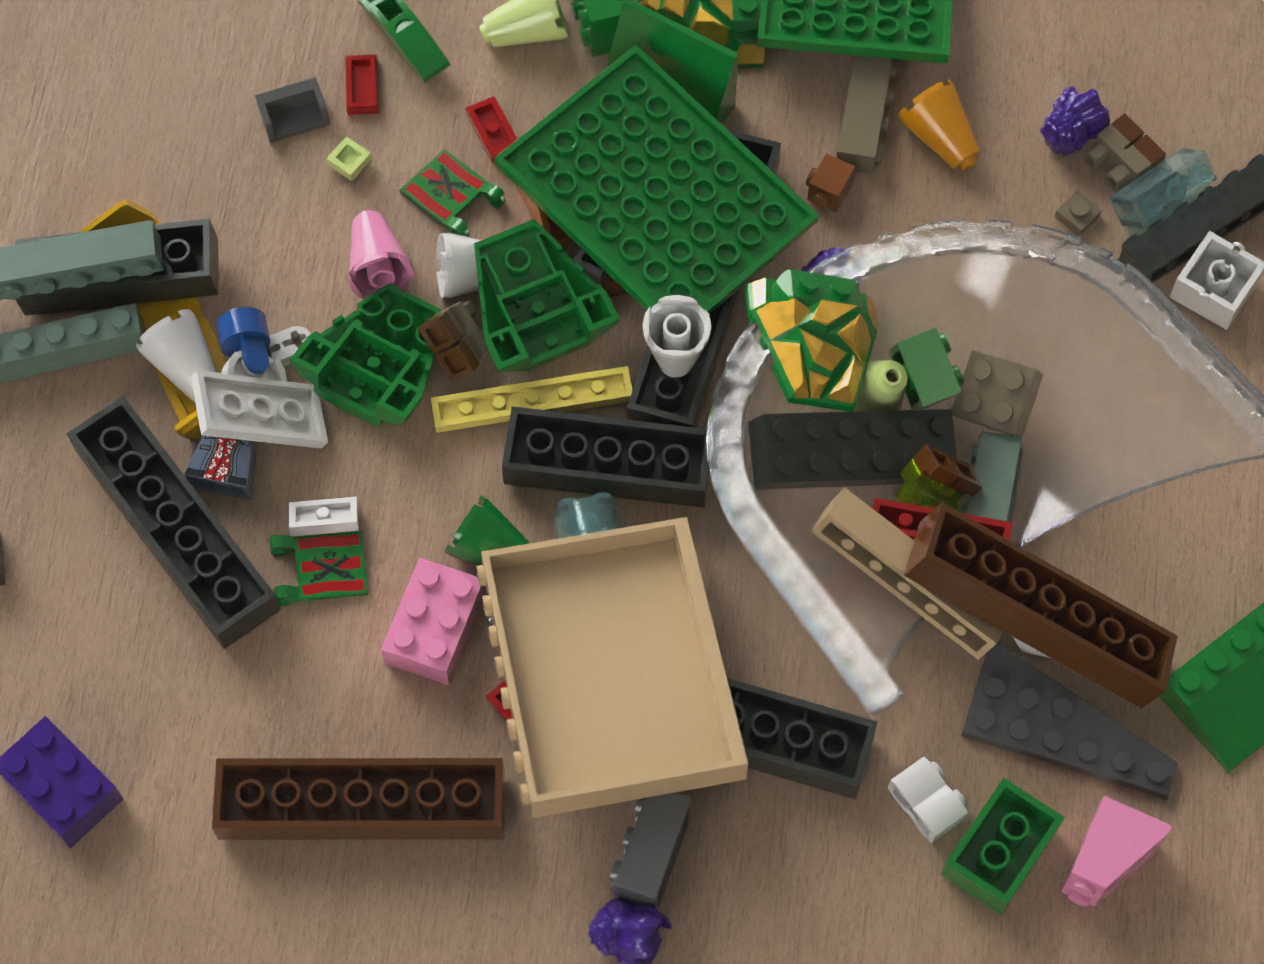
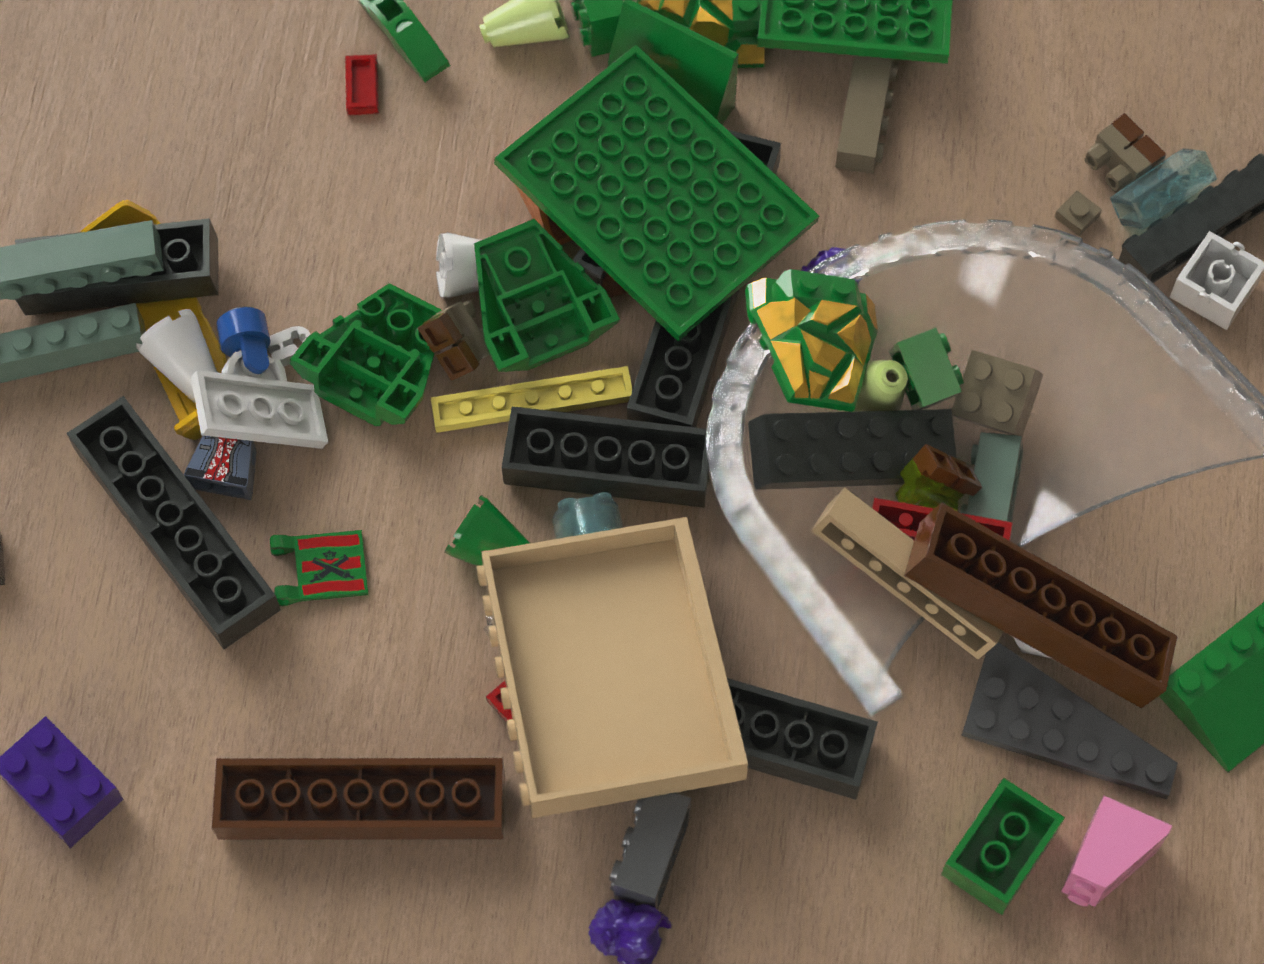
dark grey panel [255,77,330,143] -> none
white plate [289,497,359,537] -> none
yellowish green plate [326,136,372,181] -> none
bright pink cone [349,210,415,299] -> none
bright pink brick [381,557,486,685] -> none
green flag [400,149,506,237] -> none
red plate [465,96,517,163] -> none
white cone [642,295,712,377] -> none
dark orange brick [805,153,855,212] -> none
white brick [887,757,968,843] -> none
light orange cone [898,79,981,171] -> none
dark purple hair [1040,86,1110,156] -> none

